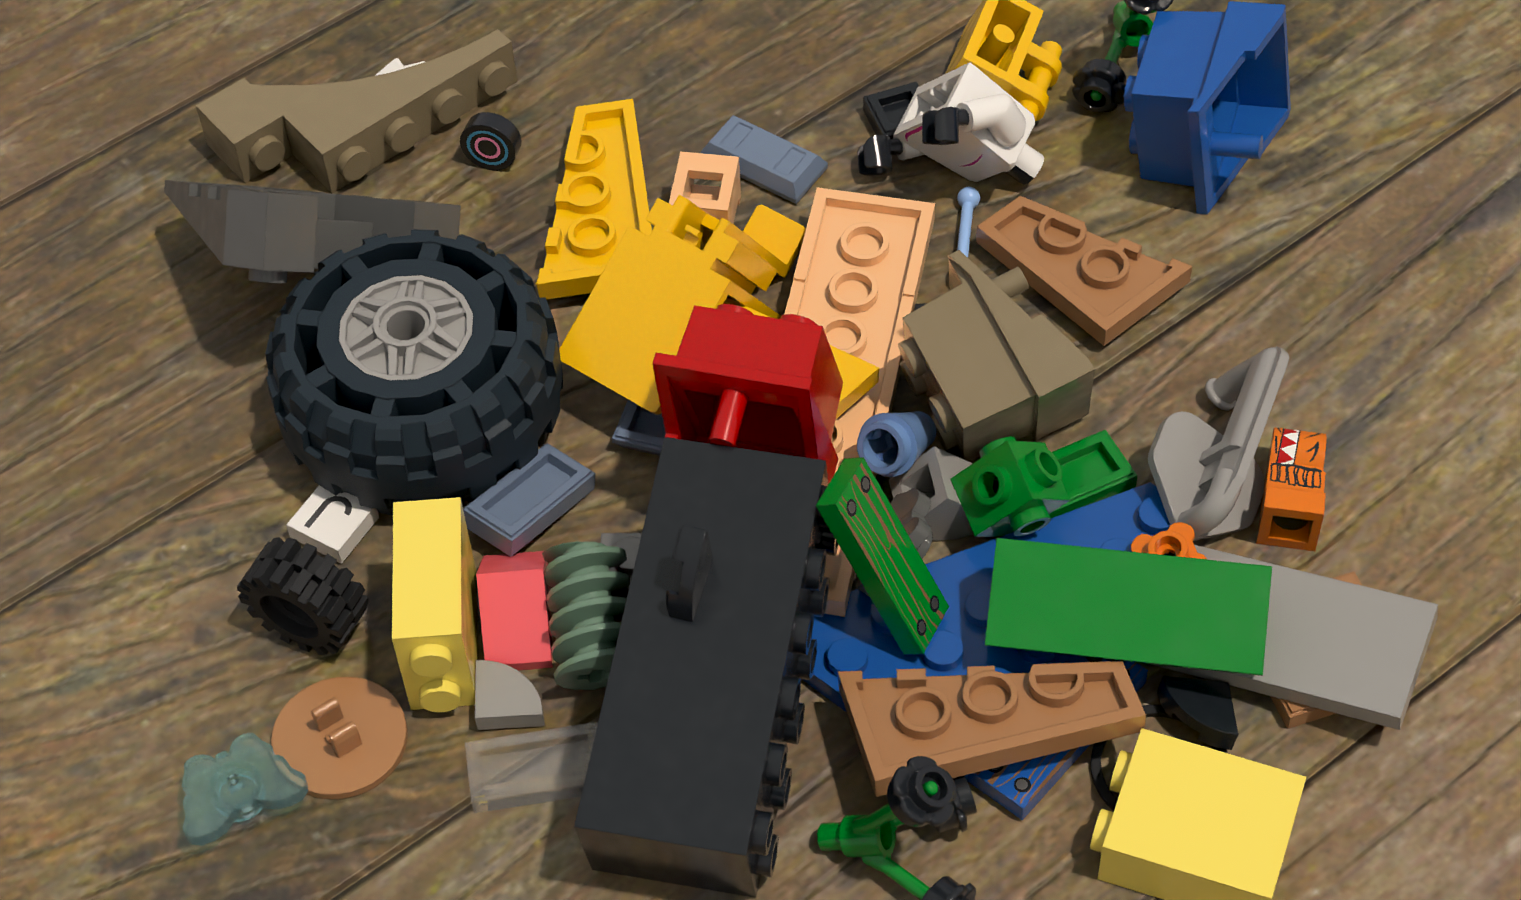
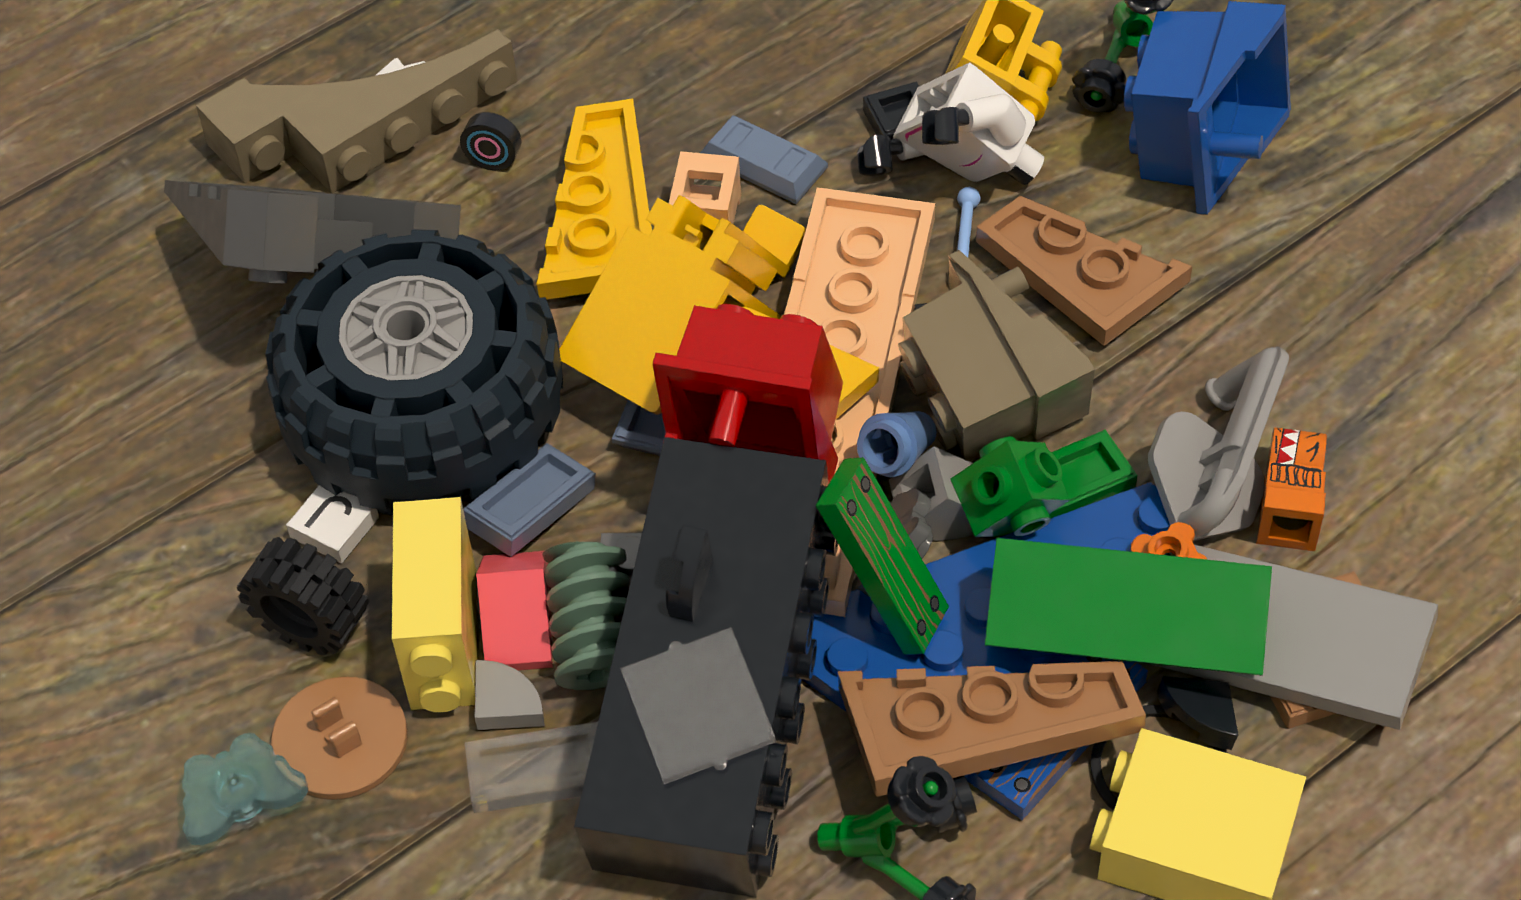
none -> clear piece [621,628,776,784]

